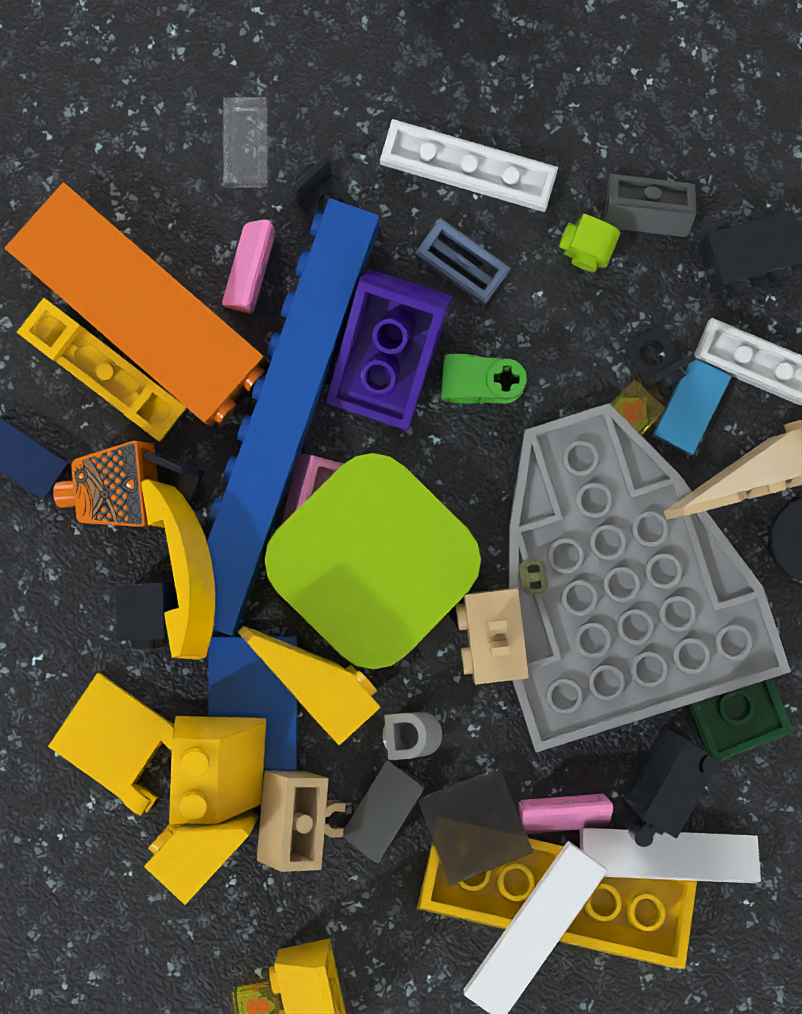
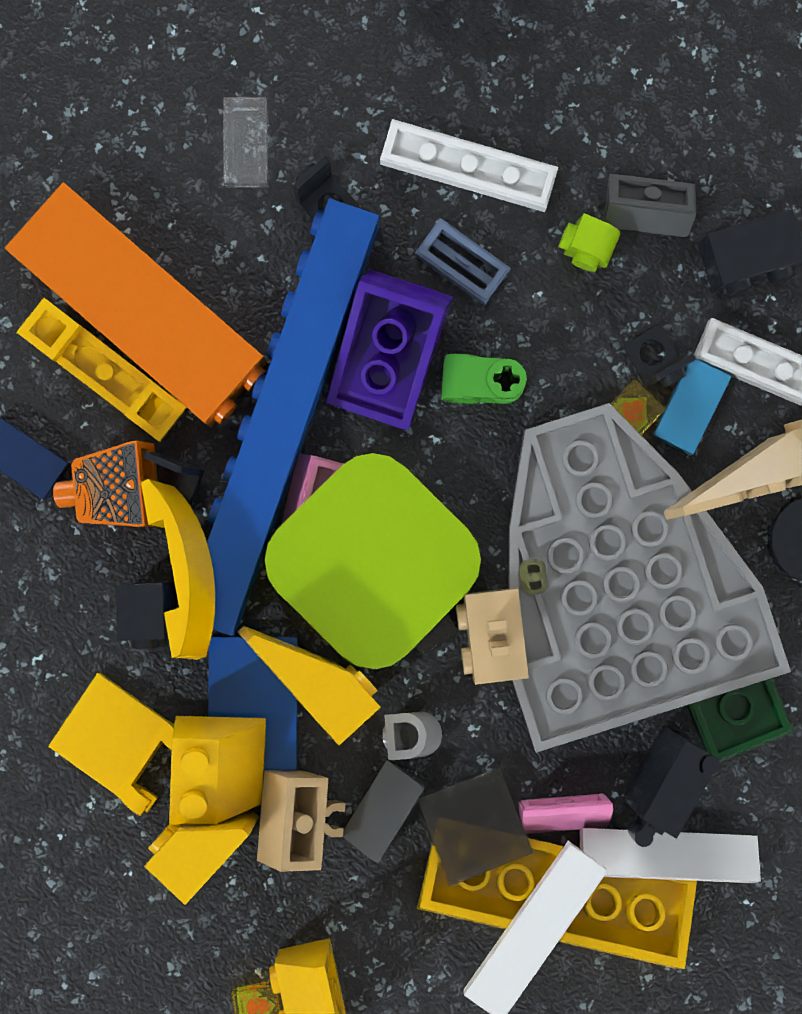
bright pink slope [222,219,276,314] -> none

